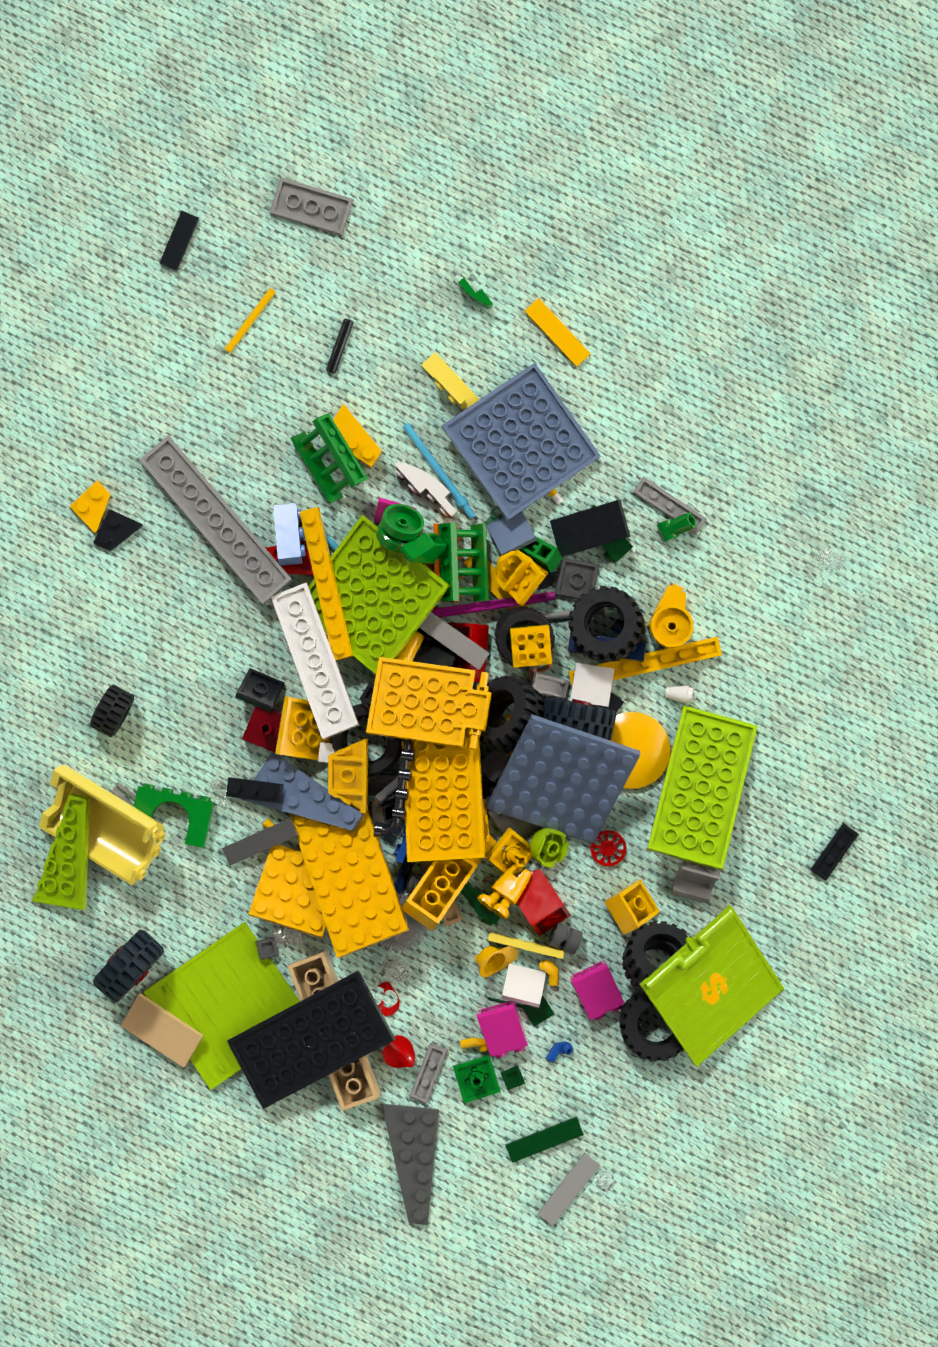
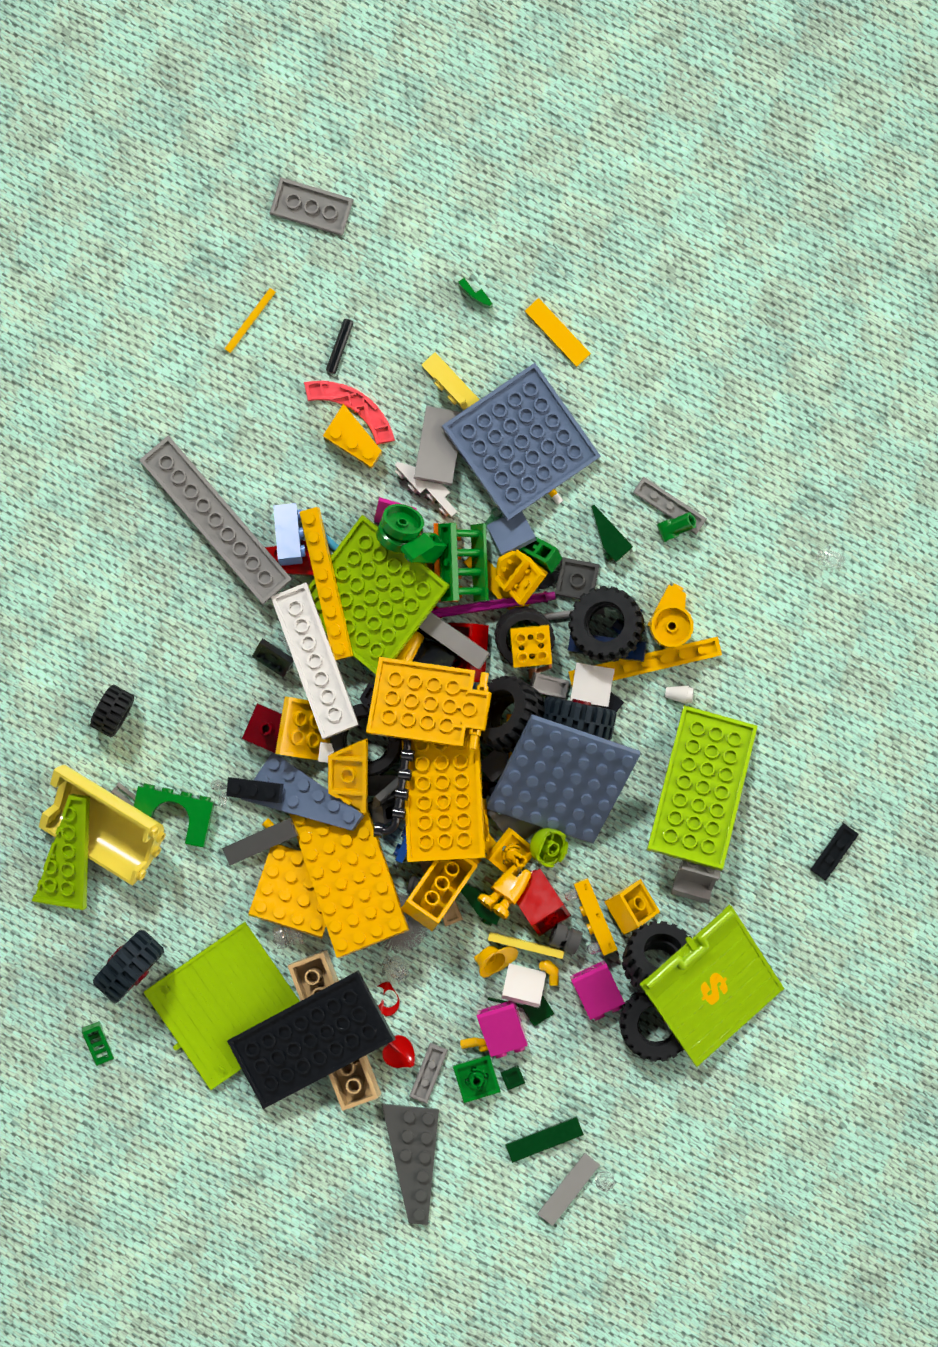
yellow wing [70,480,111,533] -> none
black wing [93,509,143,551] -> none
tan tile [121,993,204,1068] -> none
black tile [159,210,199,271] -> none
black tile [235,668,285,713] -> none
dark grey tile [255,937,279,960] -> none
green fence [290,413,368,504] -> none
dark blue axle [394,854,414,898] -> none
medium azure bar [403,423,476,520] -> none
blue arm [546,1041,573,1063] -> none
black tile [550,500,631,557] -> none
red wheel [590,830,626,866] -> none
yellow dish [610,712,671,789] -> none
none -> green slope [82,1021,114,1066]
none -> black bracket [252,638,294,678]
none -> coral tile [304,381,395,445]
none -> light grey tile [414,406,461,486]
none -> yellow piece [564,878,618,956]

